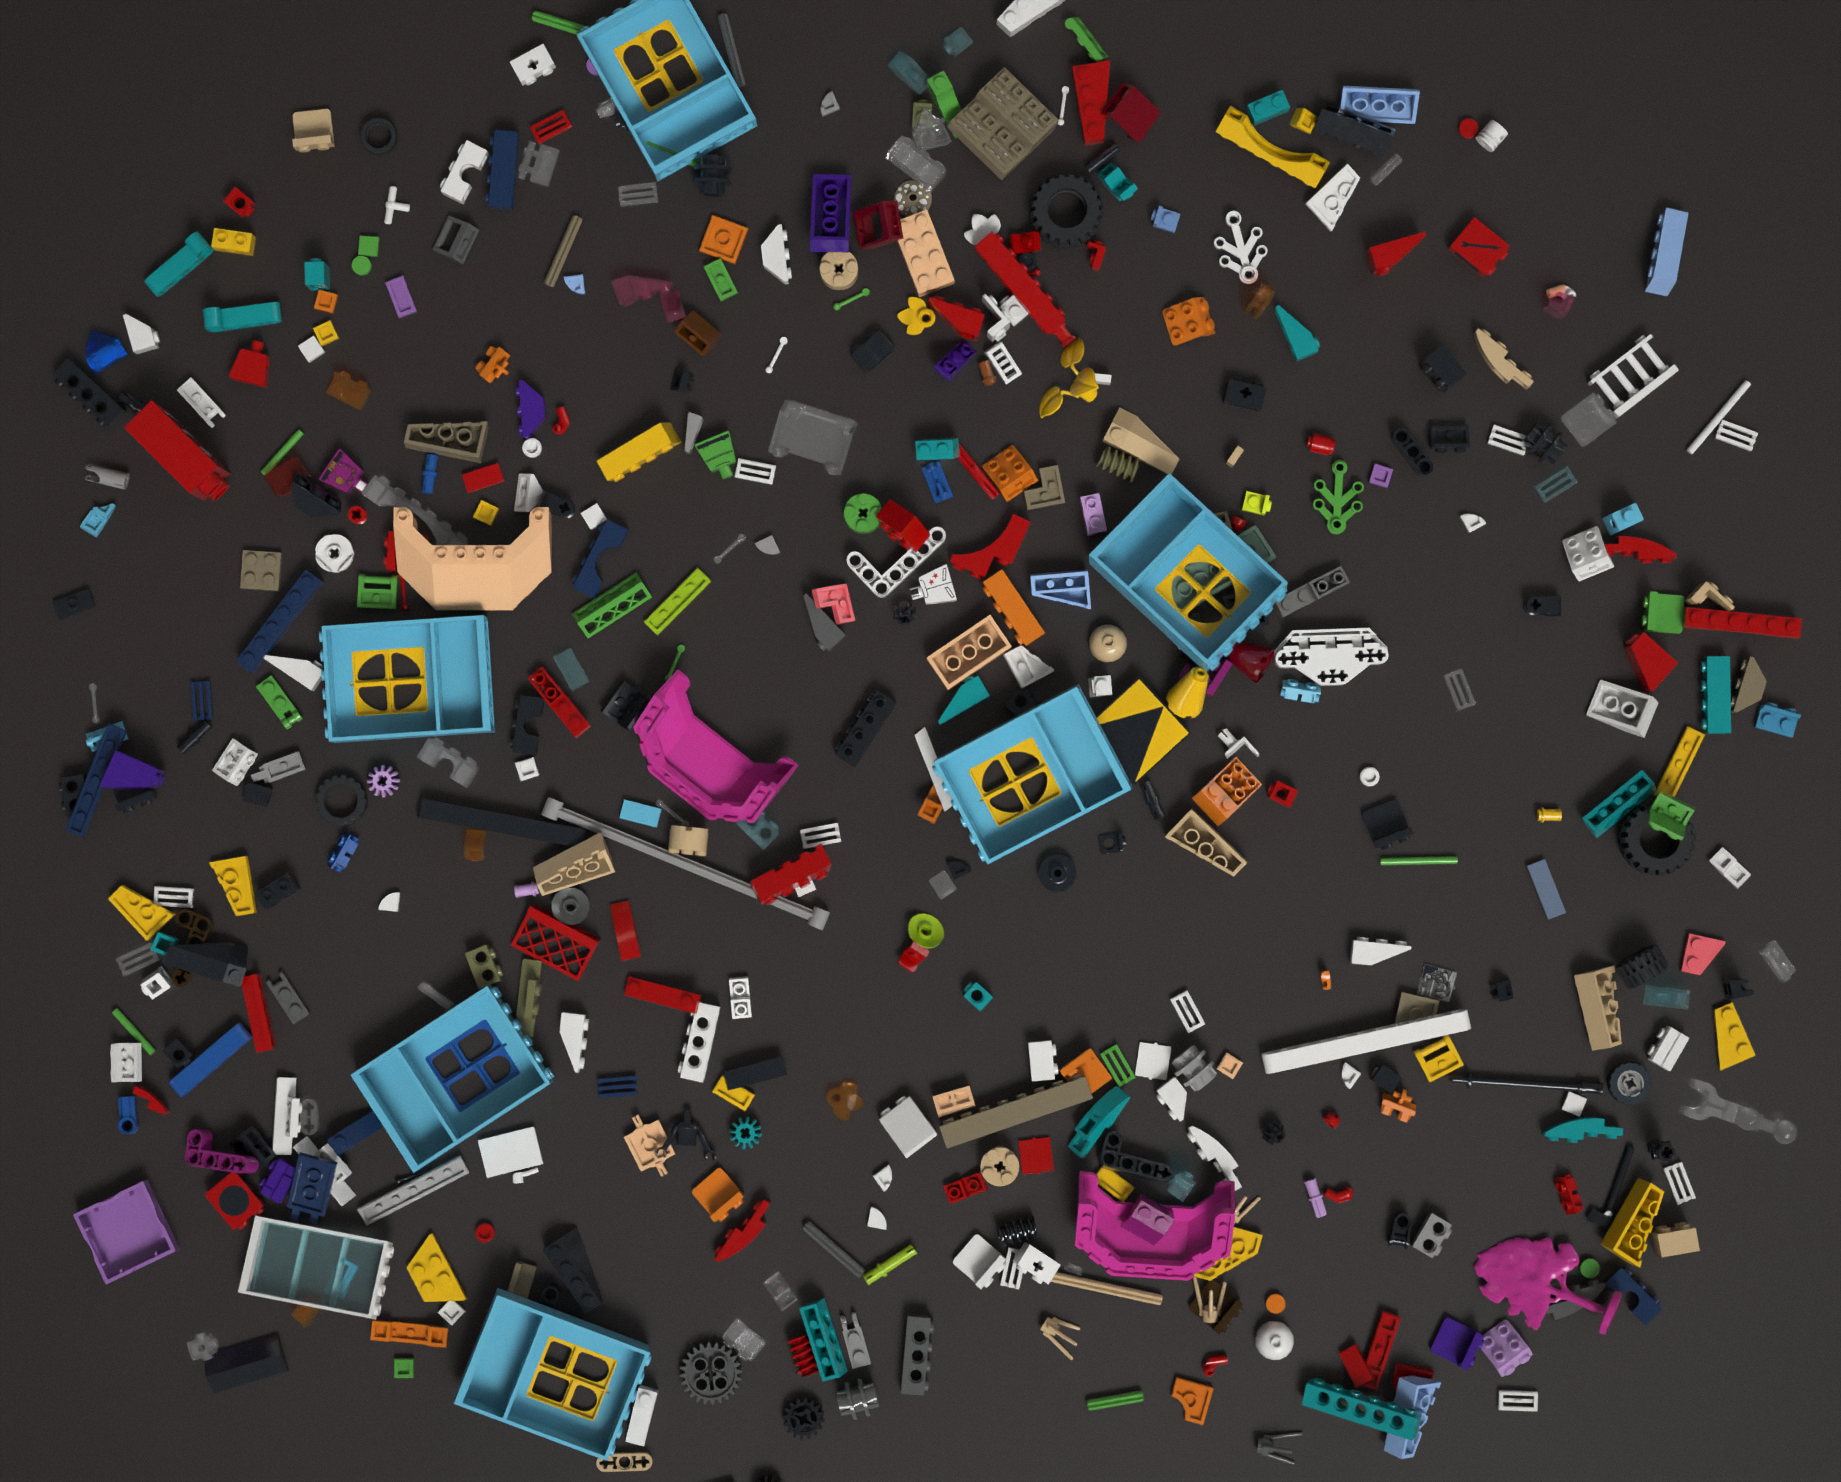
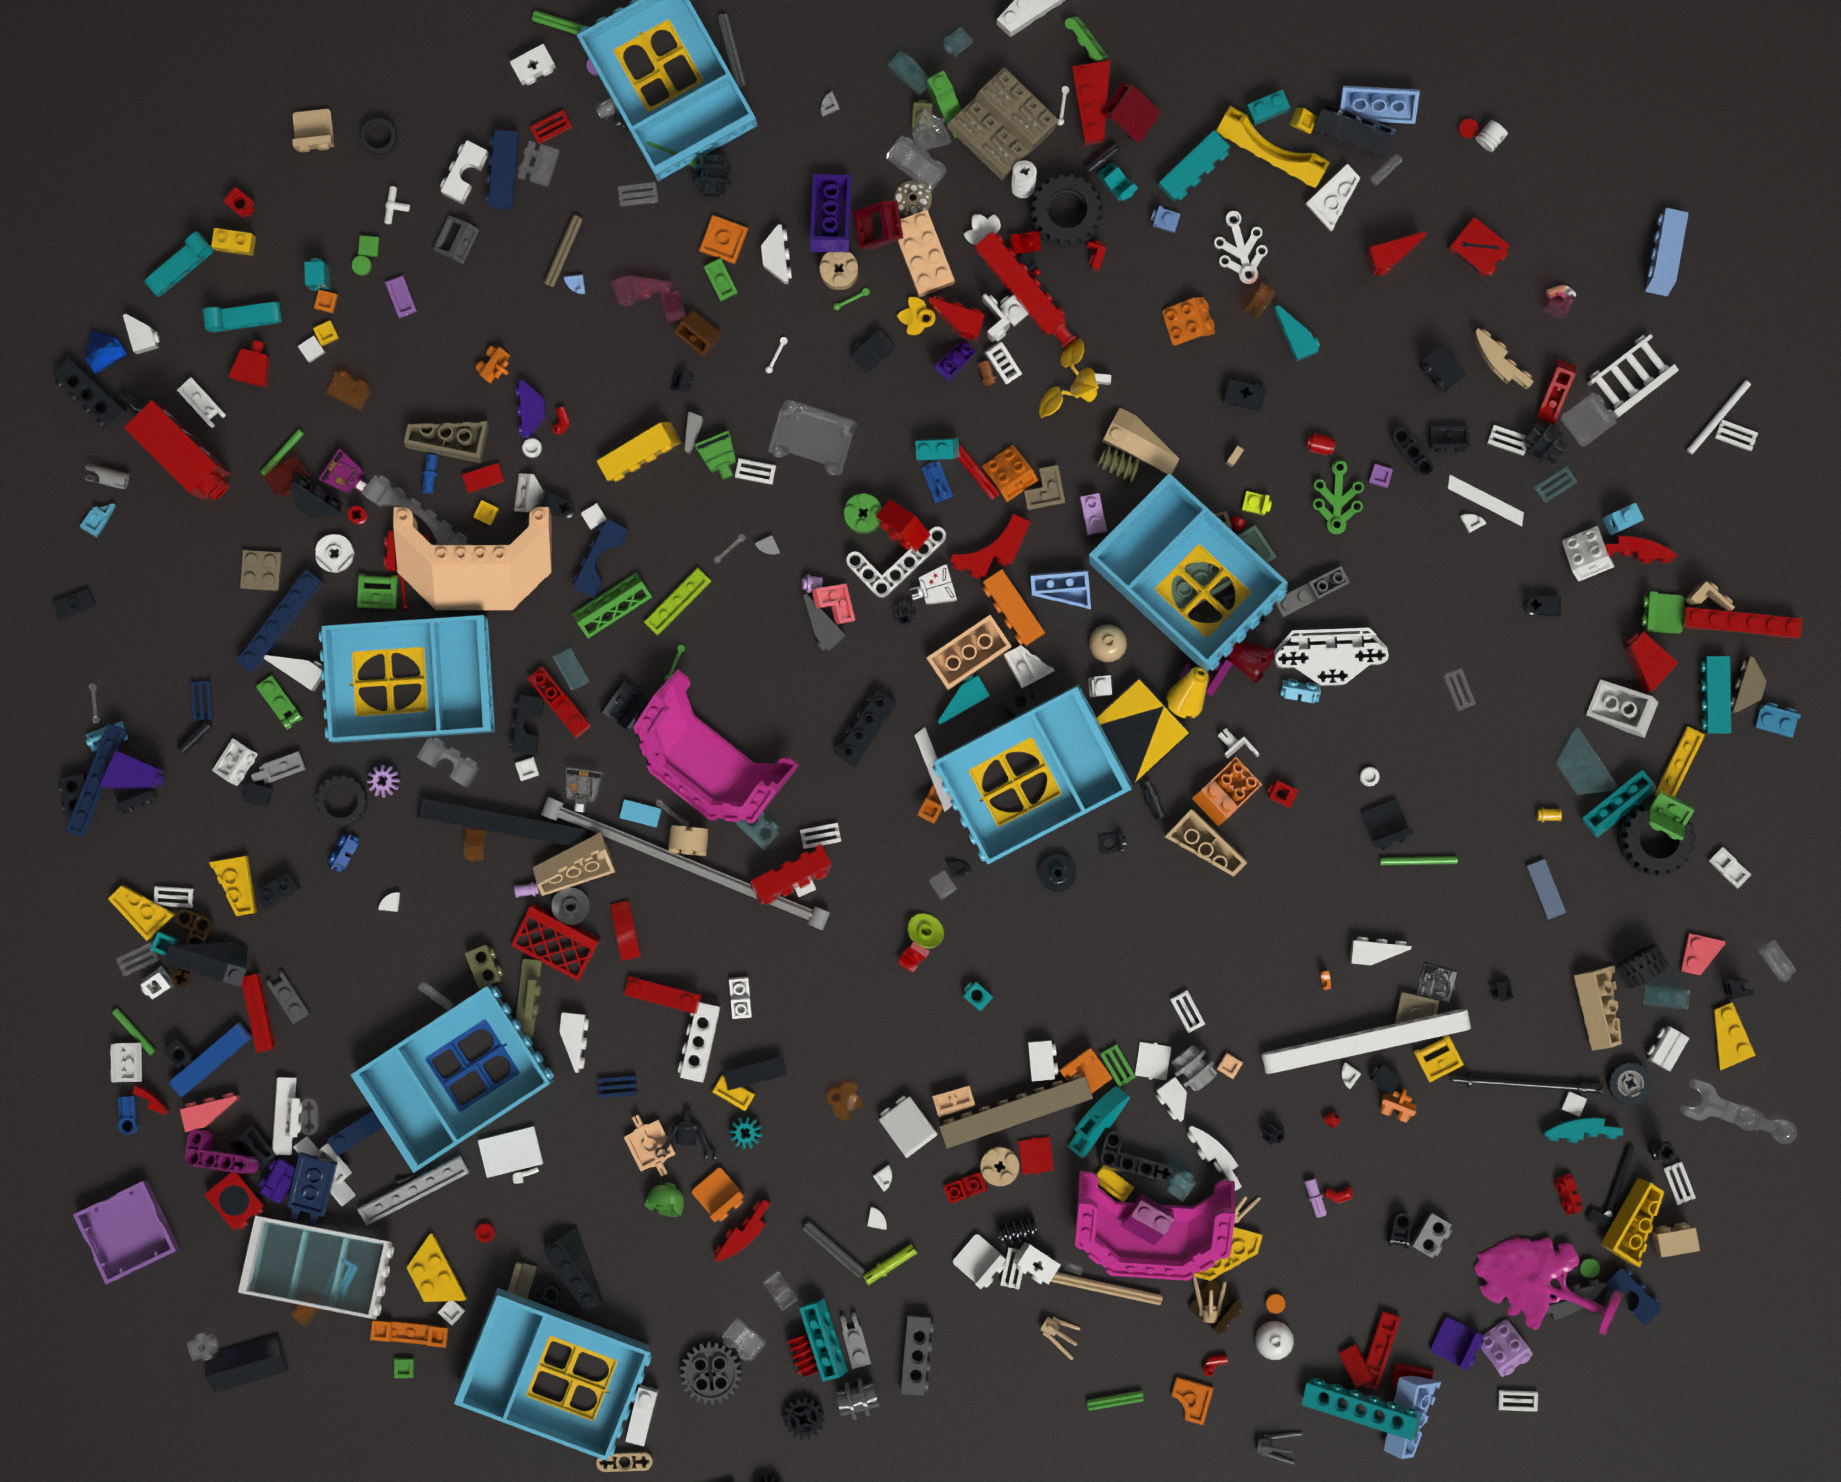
none -> coral slope [180,1093,240,1132]
none -> clear torso [566,767,604,813]
none -> bright green cylinder [644,1182,684,1217]
none -> lavender hose [802,574,823,593]
none -> white piece [1011,160,1037,198]
none -> teal brick [1158,130,1230,202]
none -> white sticker [1448,475,1524,526]
none -> red slope [1537,359,1576,424]
none -> clear light blue wing [1555,727,1619,795]

